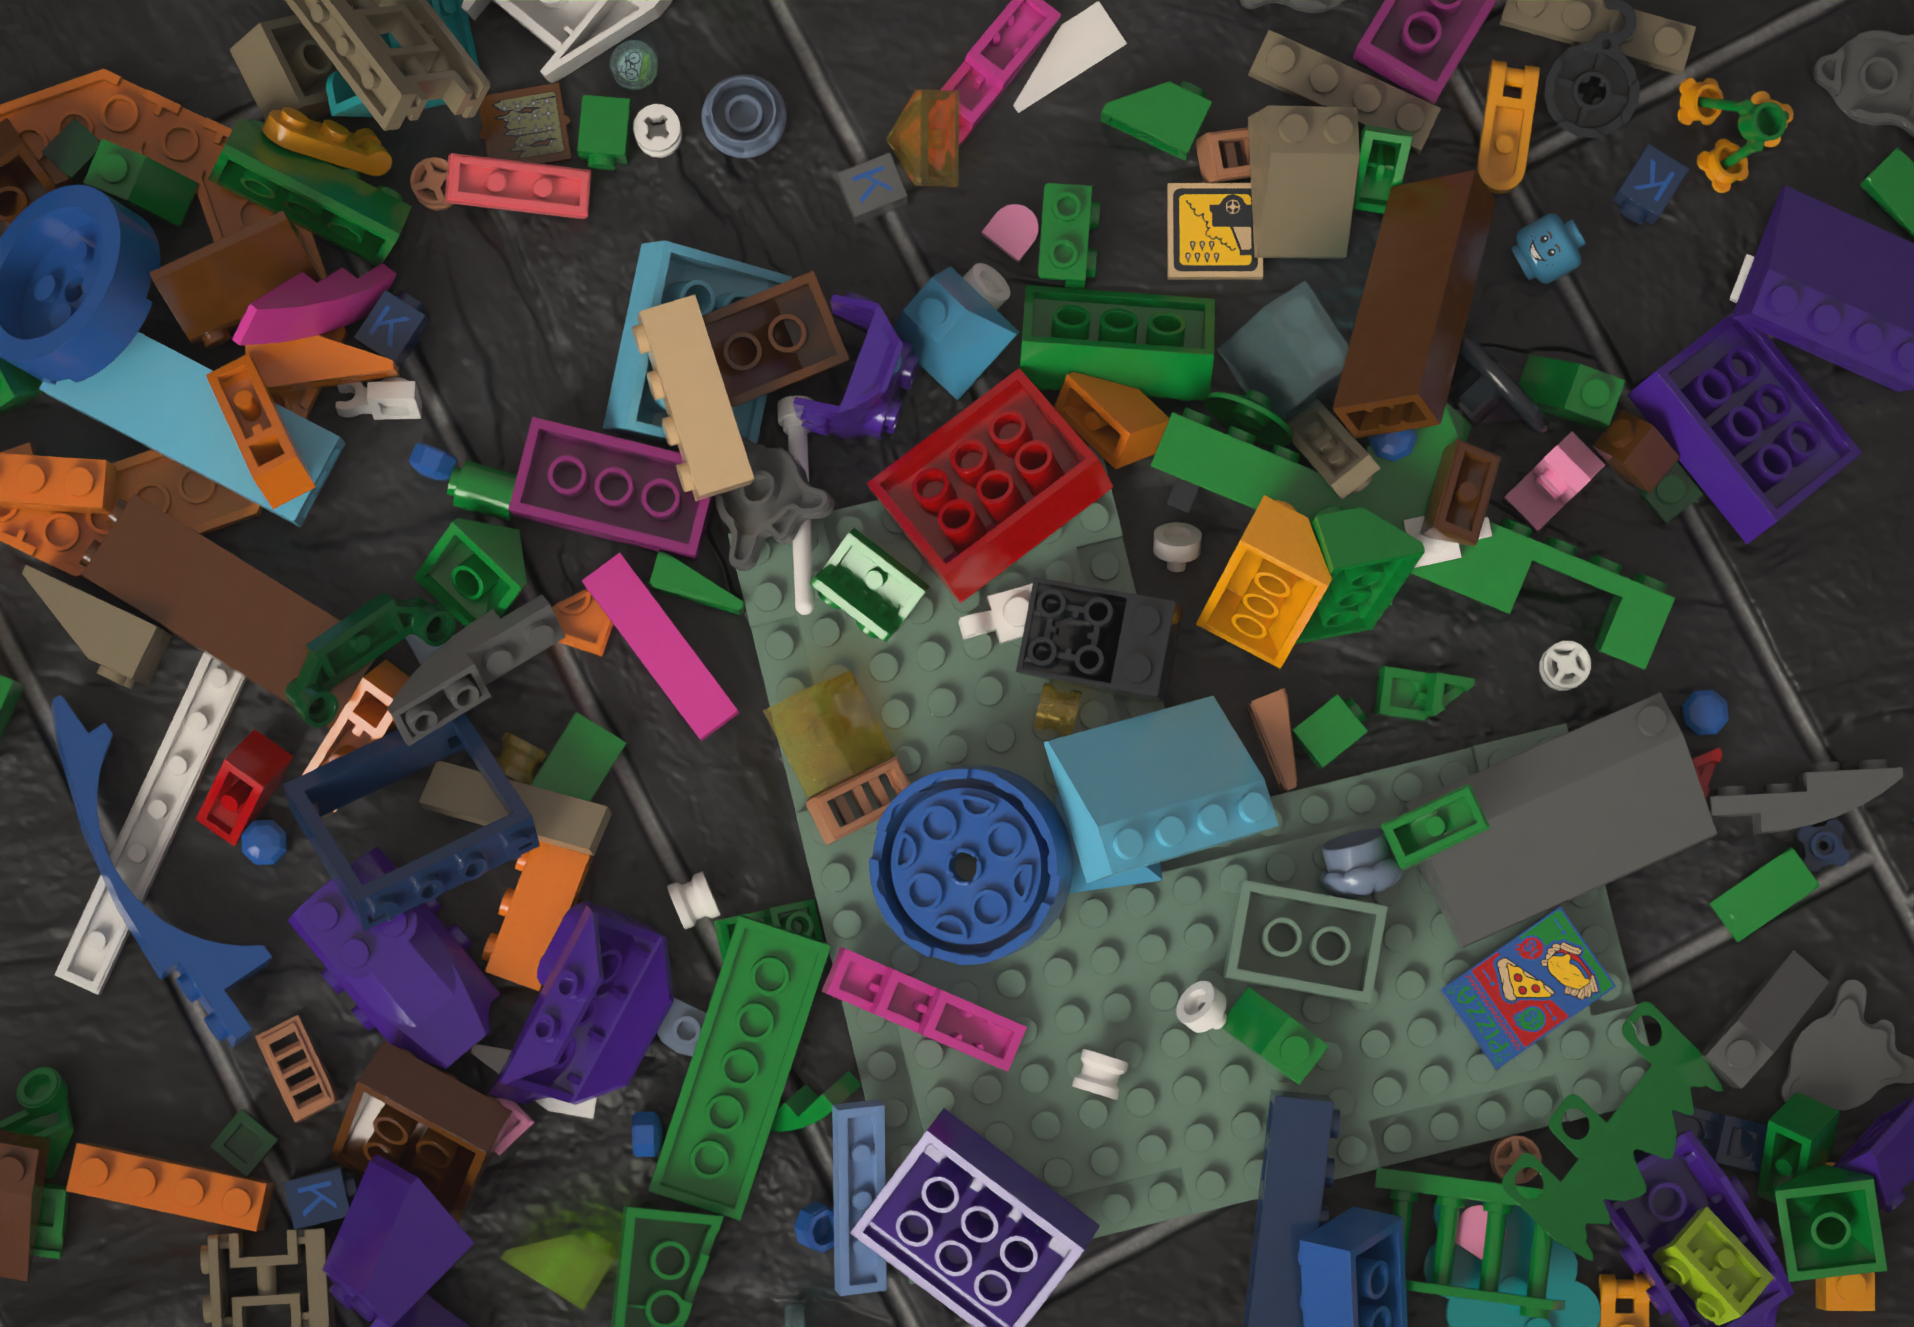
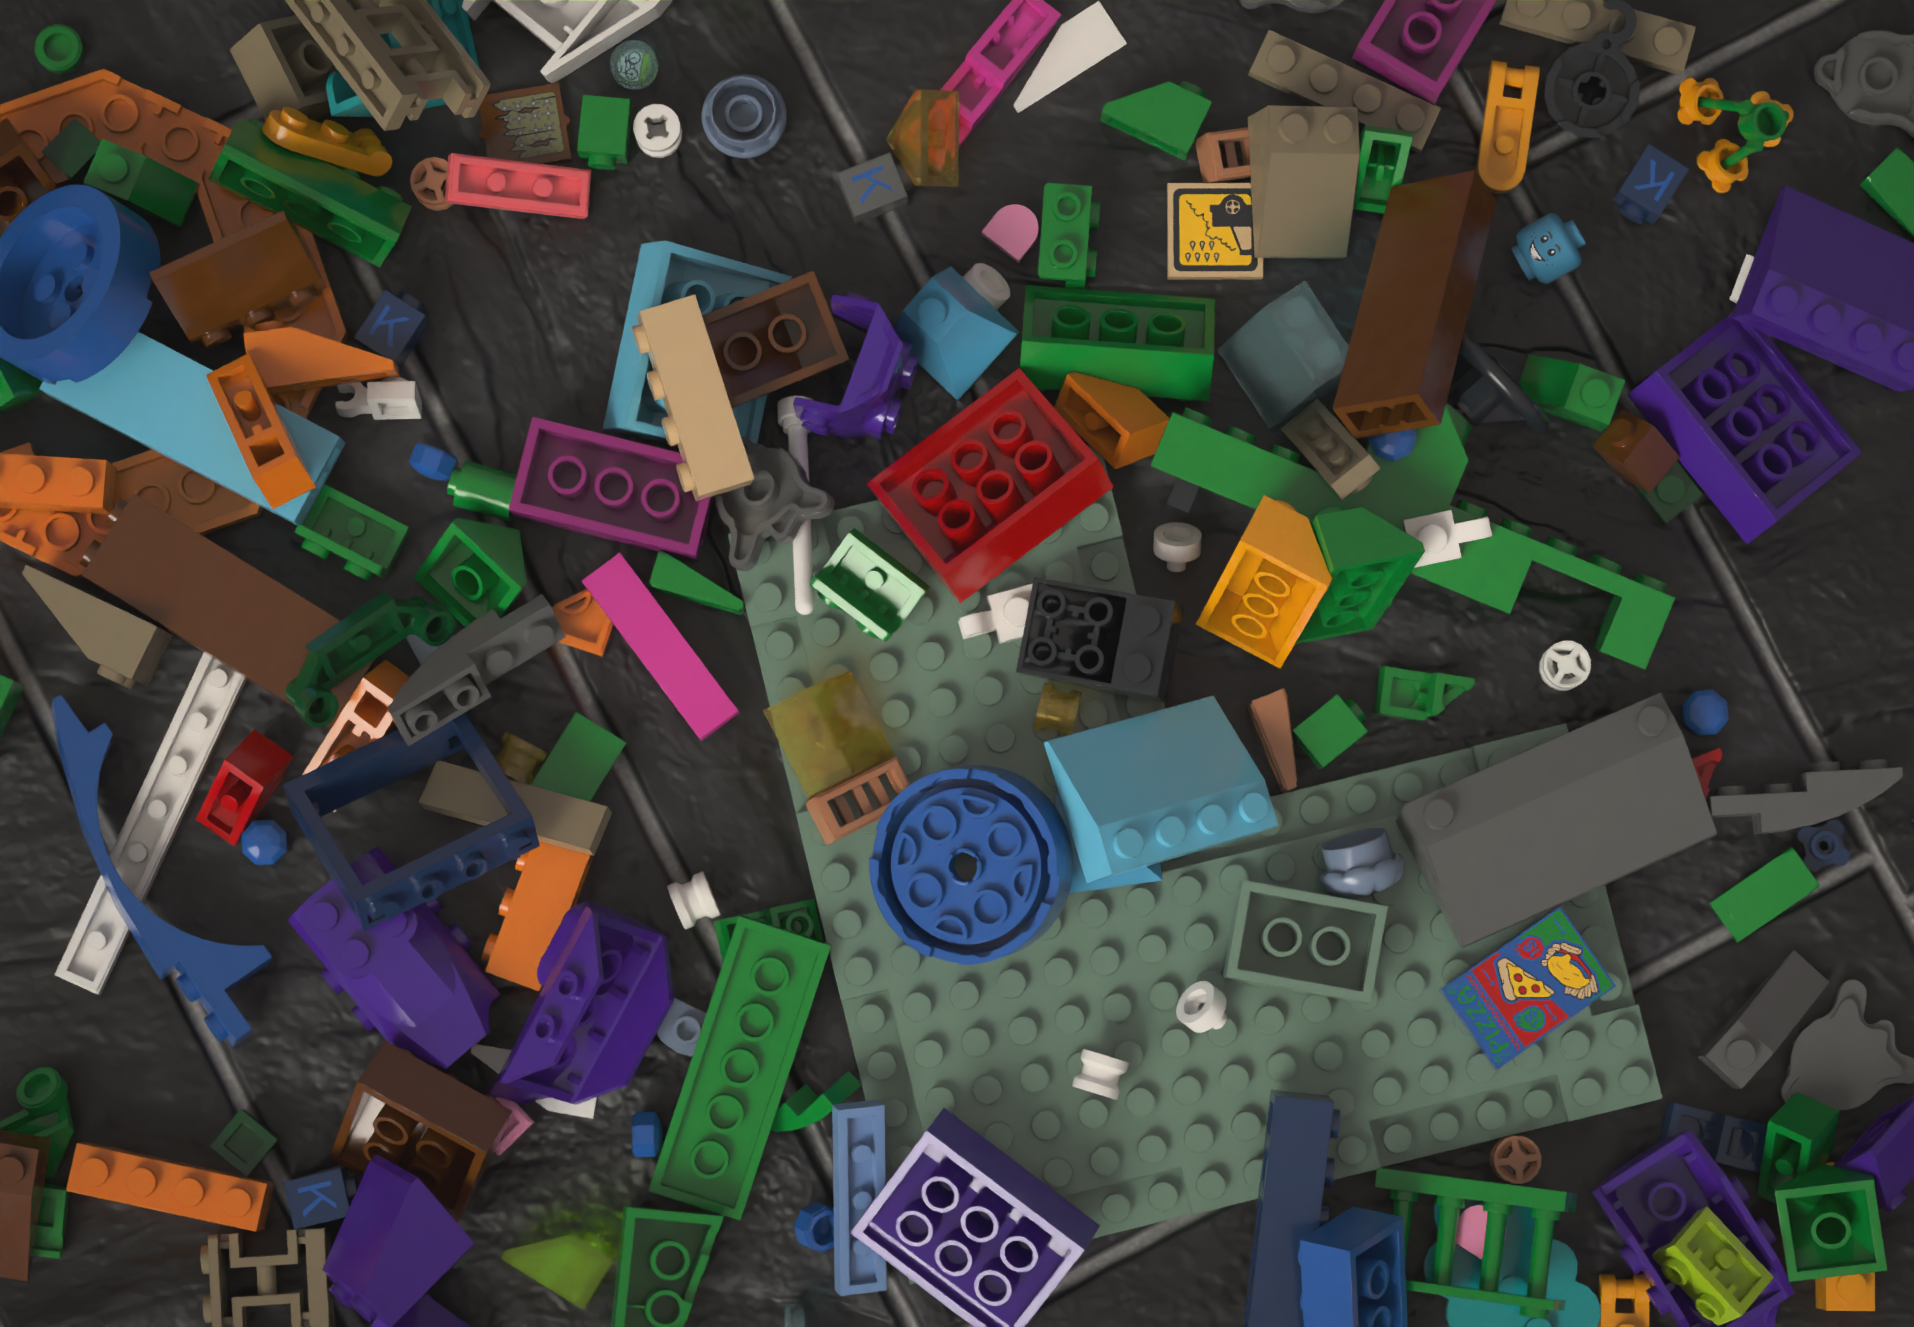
dark pink slope [232,263,397,345] -> none
nougat slope [255,1014,342,1123] -> none
dark pink slope [822,947,1027,1072] -> none
green dish [1204,390,1294,446] -> none
green slope [1221,987,1329,1085] -> none
green slope [1381,783,1491,871] -> none
reddish brown slope [1420,439,1501,546] -> none
bright pink bracket [1502,432,1605,533] -> none
green piece [1502,1002,1723,1261] -> none
none -> green tile [35,24,85,74]
none -> green bracket [294,484,411,582]

